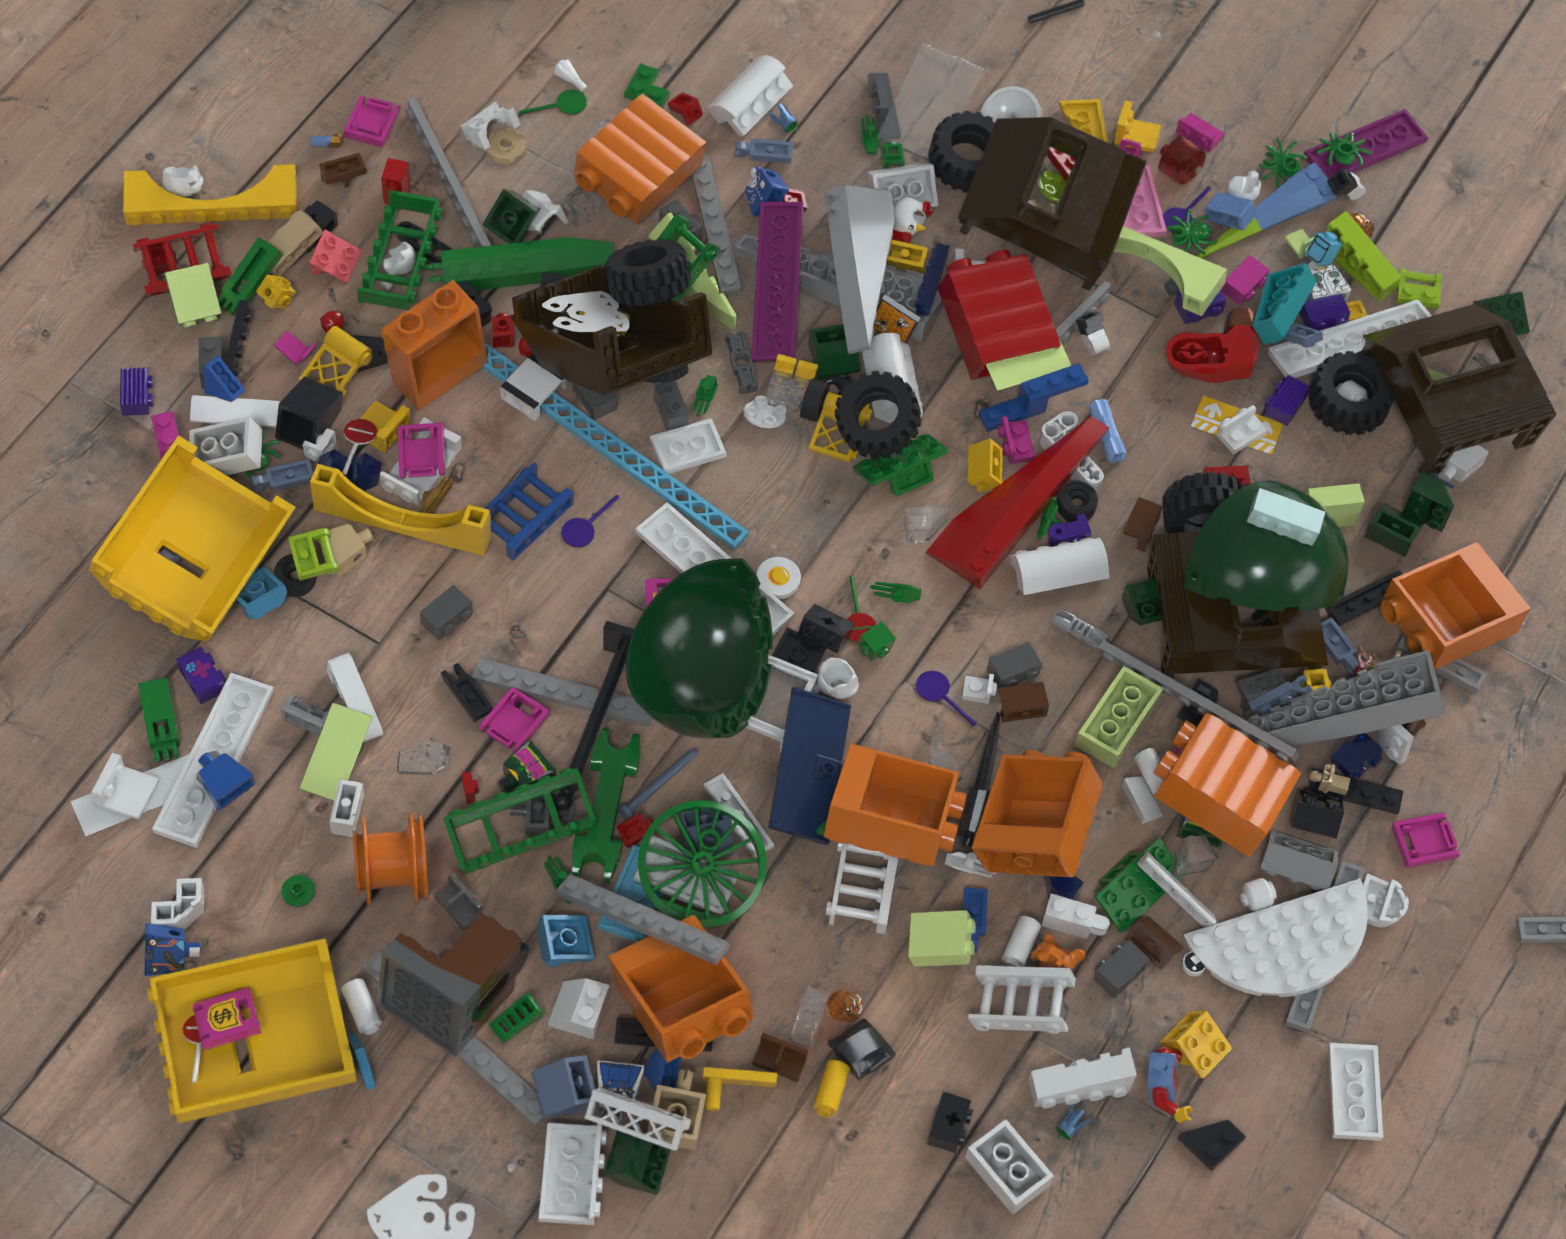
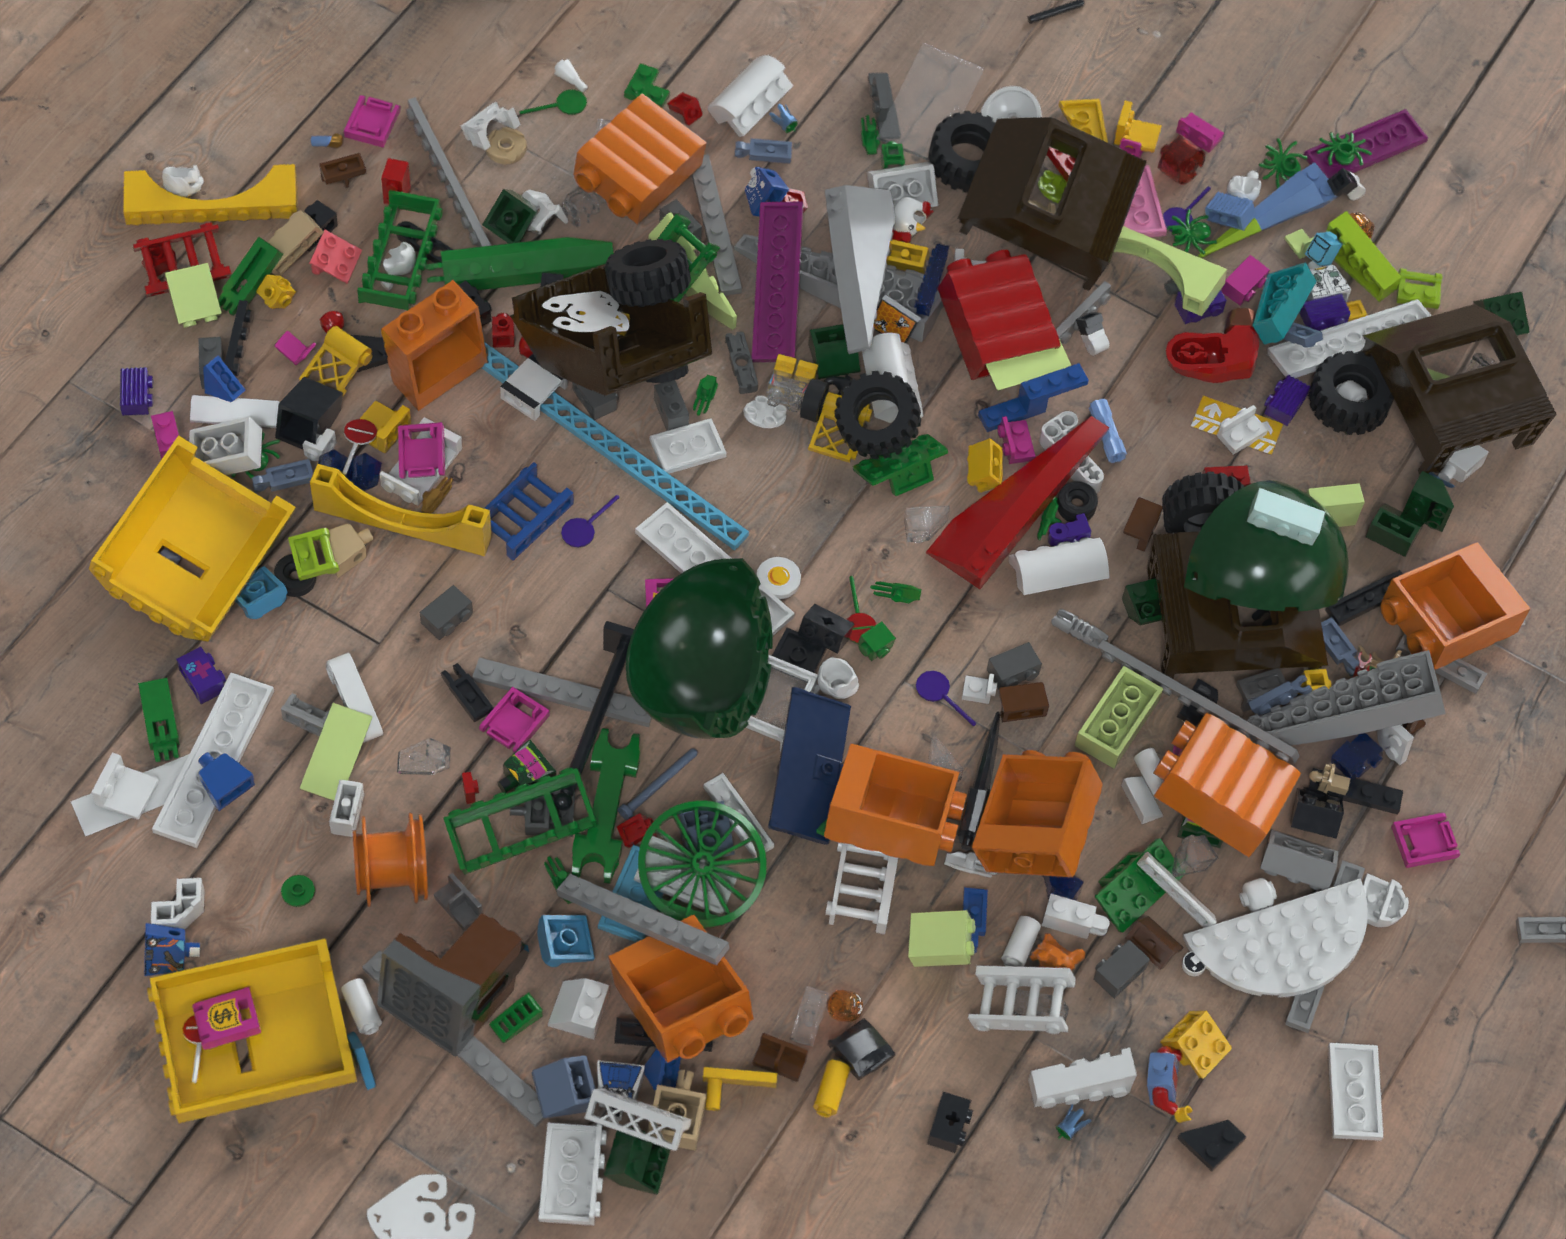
white brick [965,1119,1054,1215] -> none

